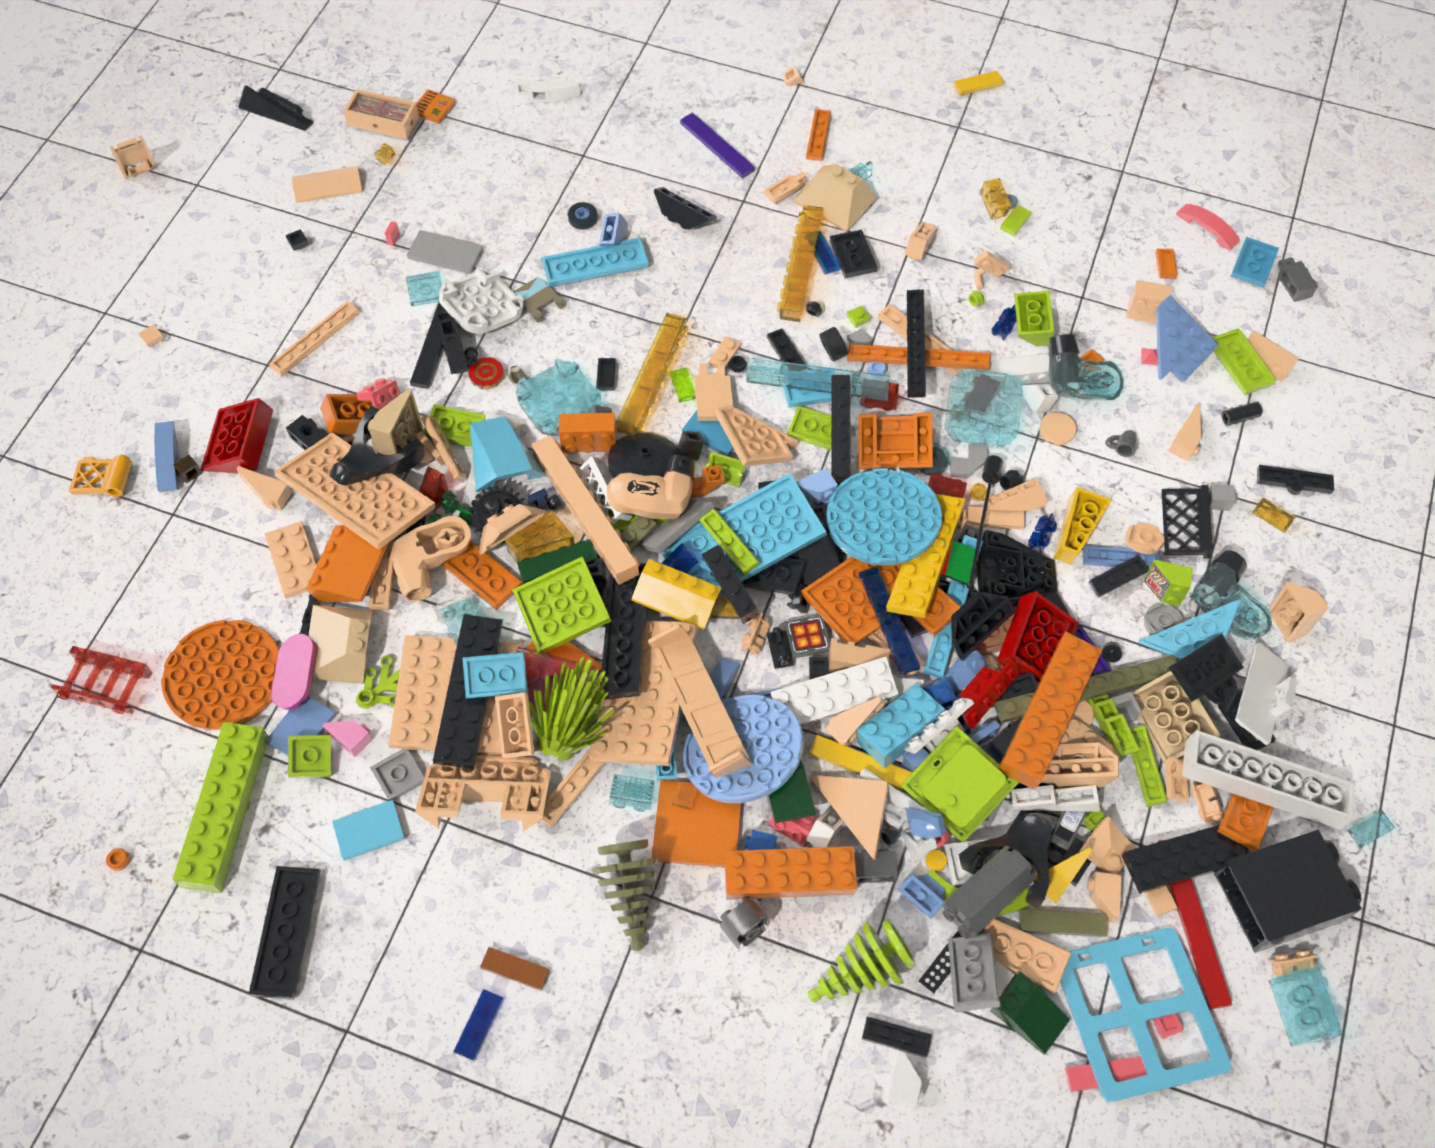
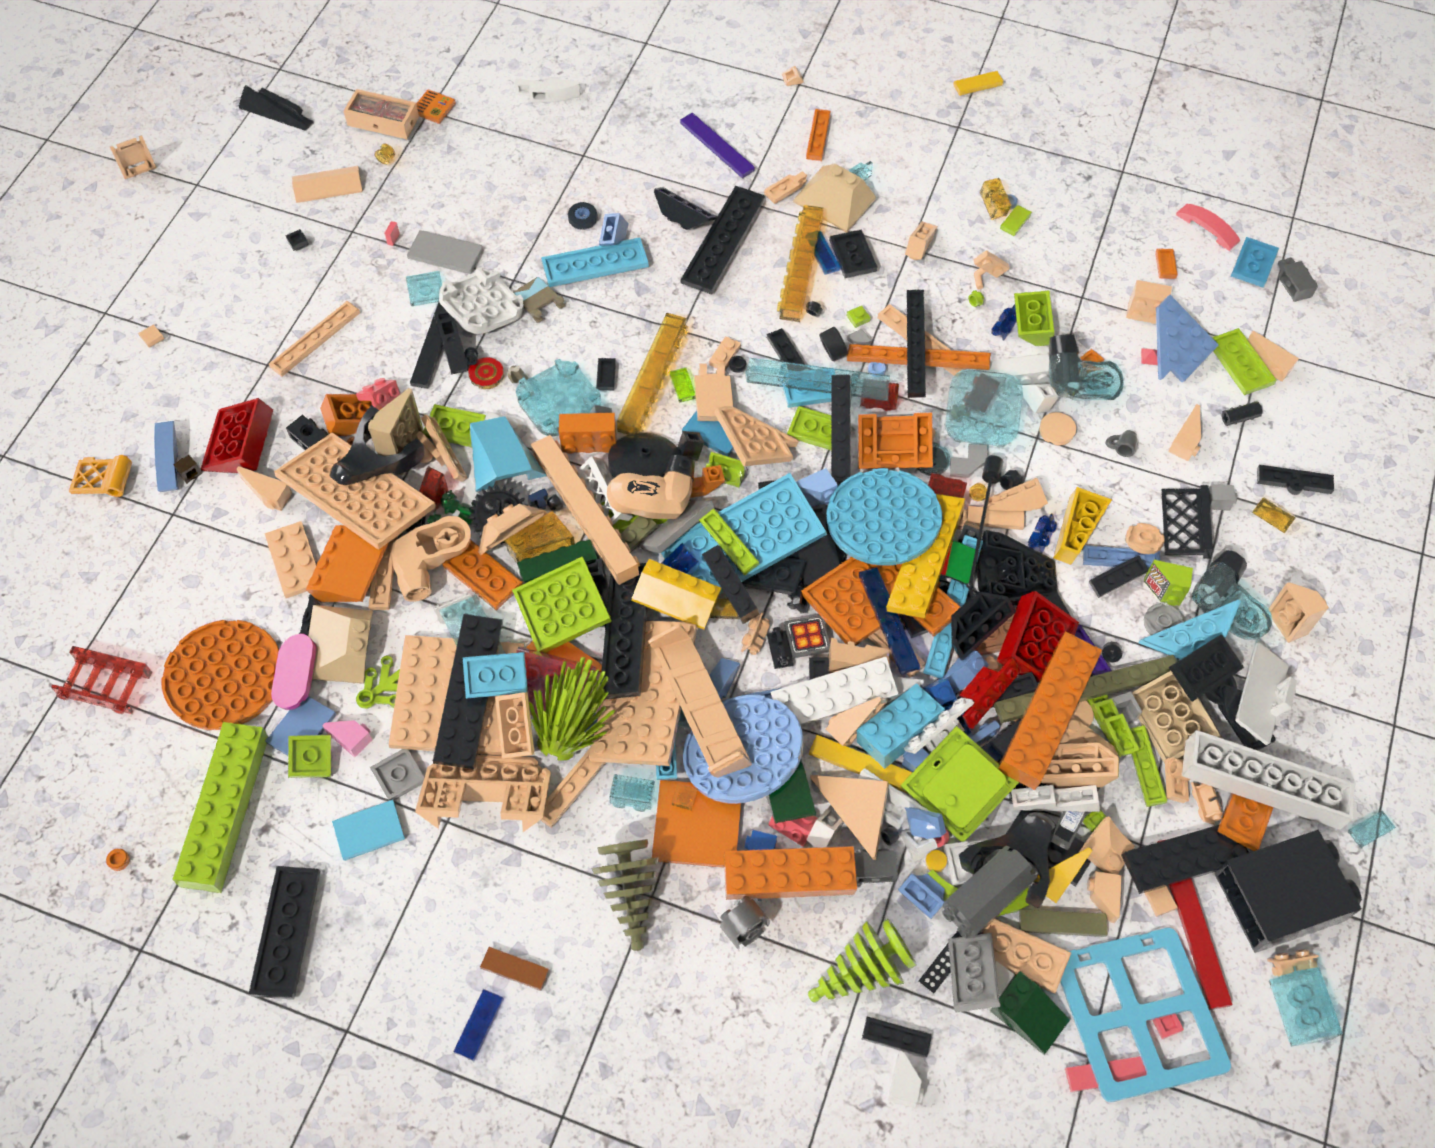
none -> black plate [680,185,766,295]

